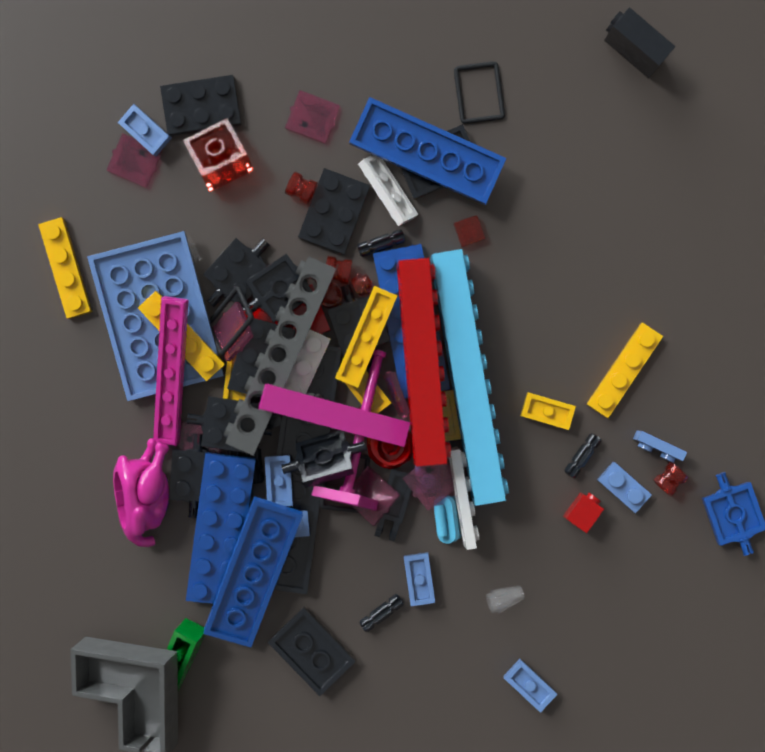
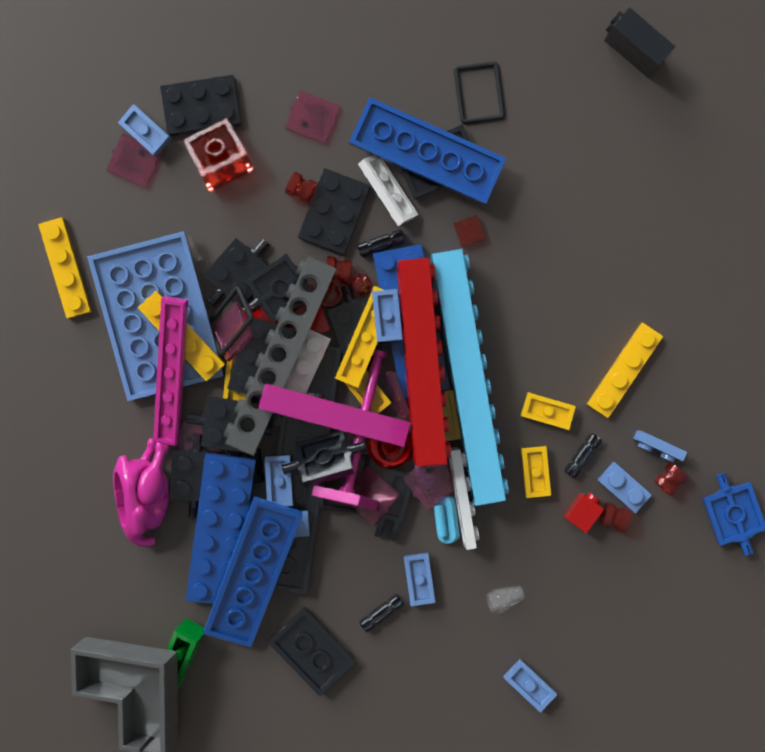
none -> medium blue plate [372,289,402,342]
none -> yellow plate [521,446,551,498]
none -> clear red wheel [600,502,632,533]

